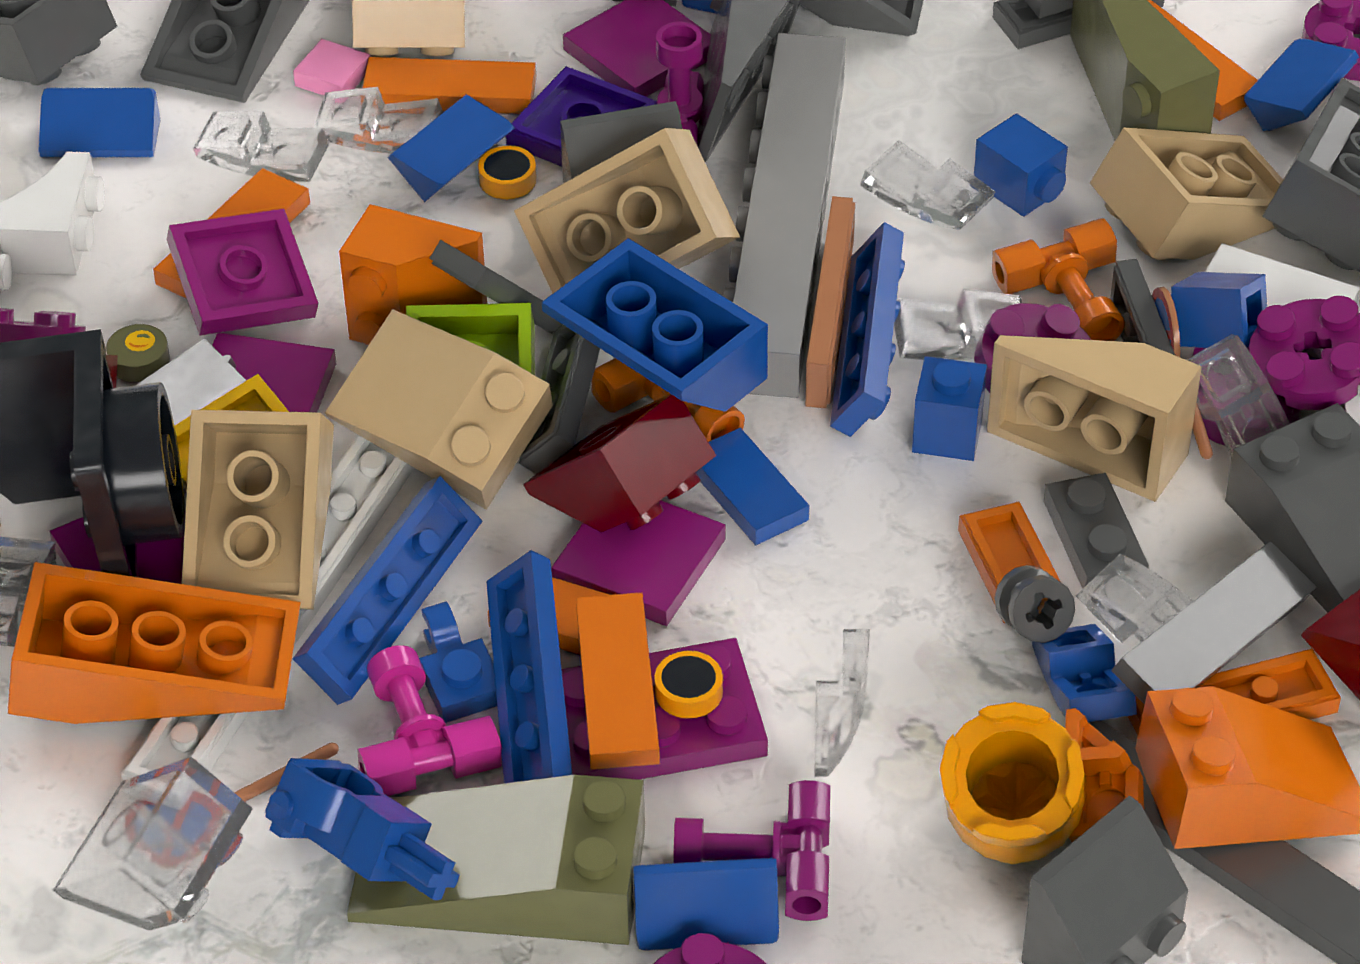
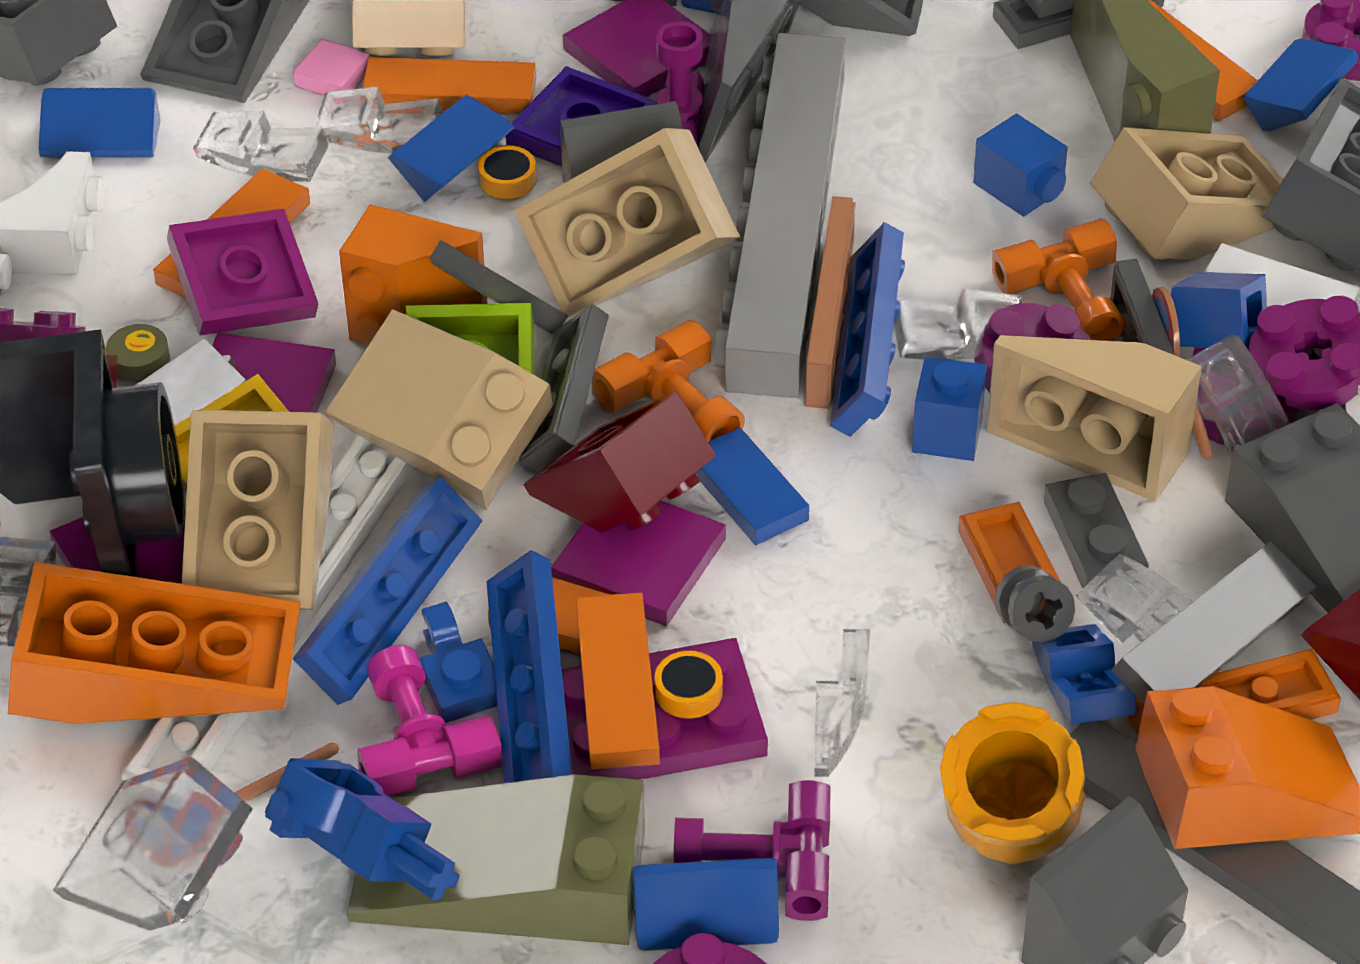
blue slope [542,238,768,412] -> none
clear slope [860,140,996,230] -> none
orange slope [1065,708,1144,843] -> none

